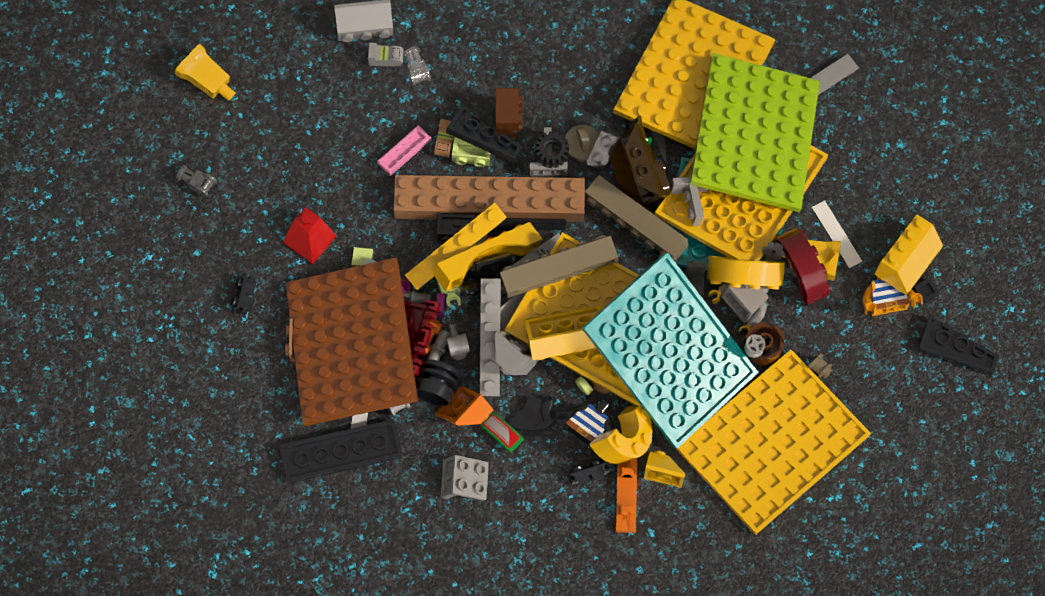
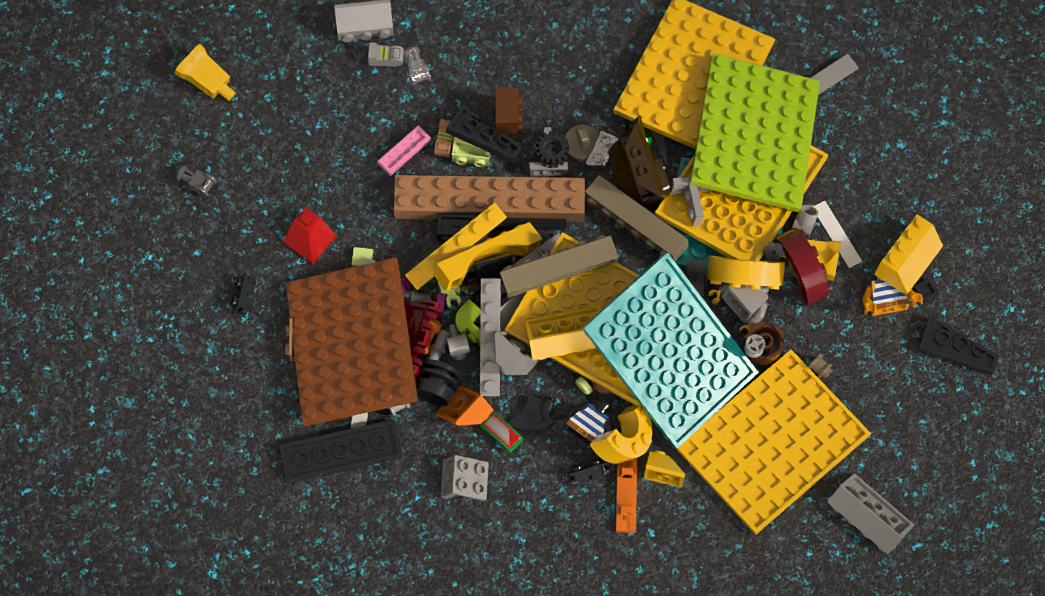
none -> lime brick [456,299,481,346]
none -> light grey piece [792,205,818,238]
none -> light grey slope [828,473,914,554]

